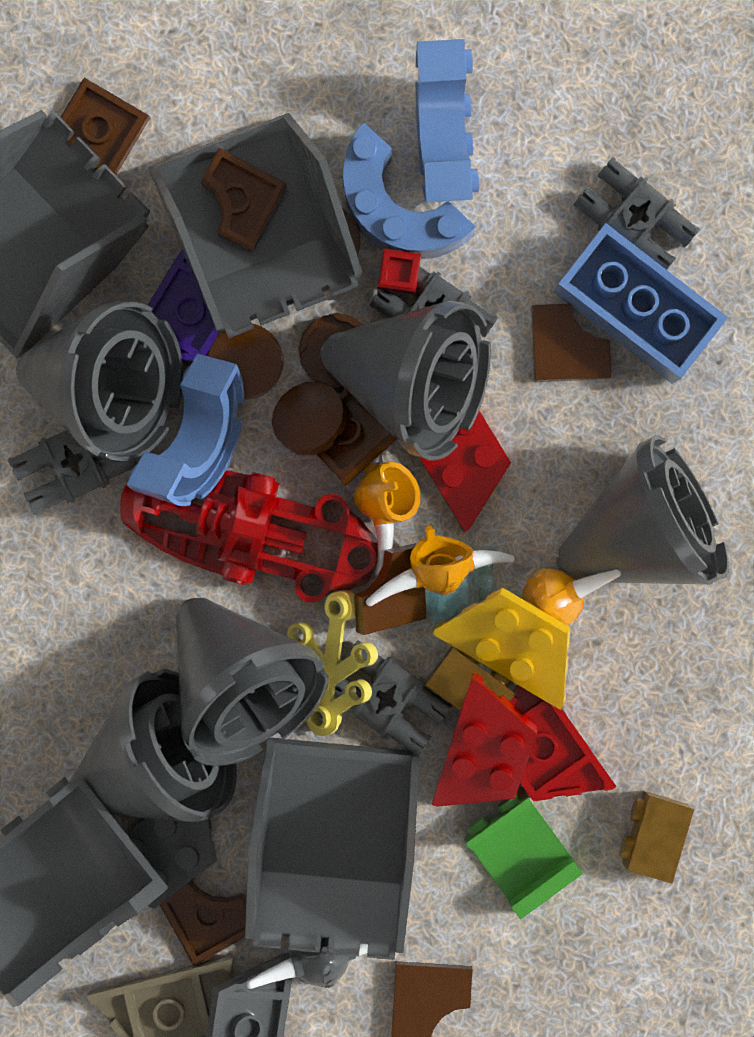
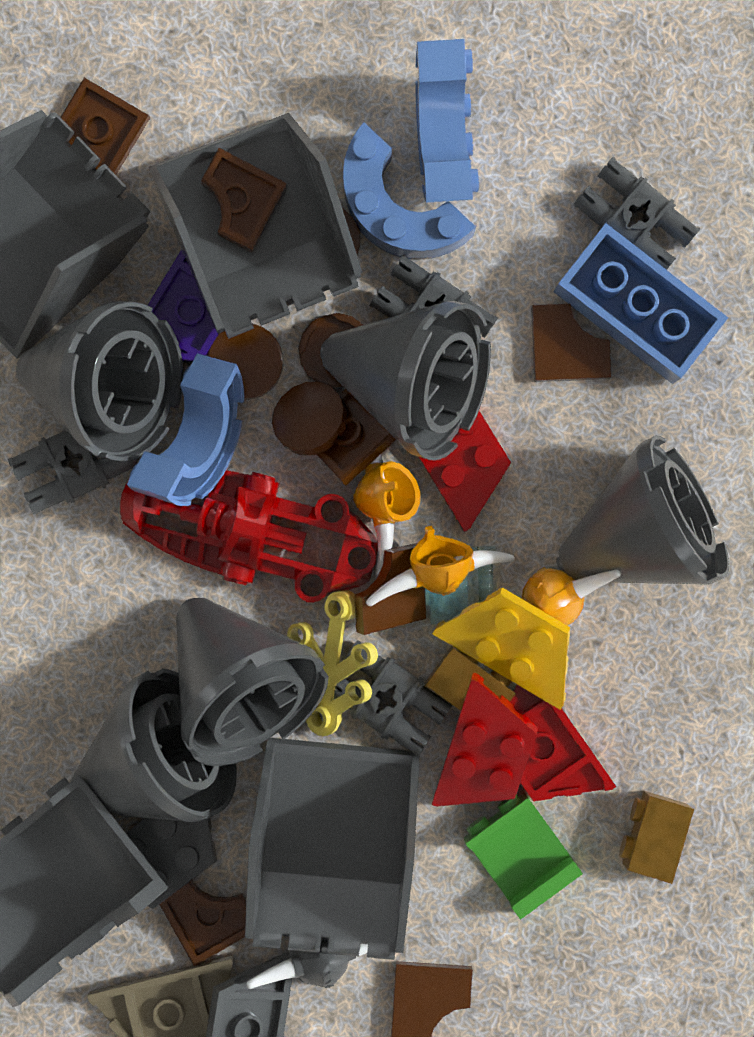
red tile [377,248,421,294] -> none

